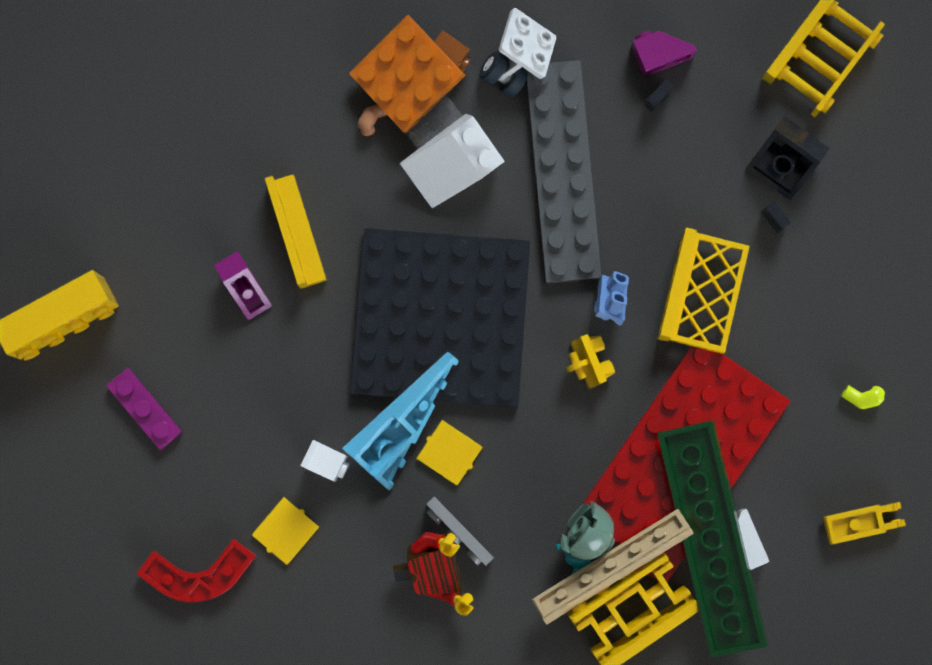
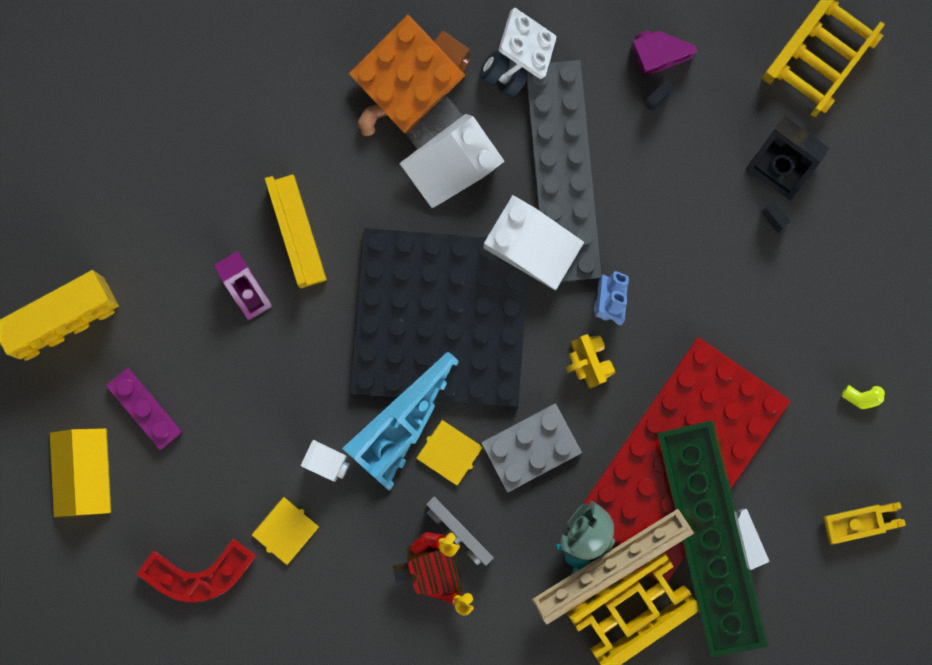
yellow fence [657,228,750,354] -> none
none -> yellow slope [50,429,111,517]
none -> light grey plate [481,403,582,493]
none -> white slope [483,195,584,291]

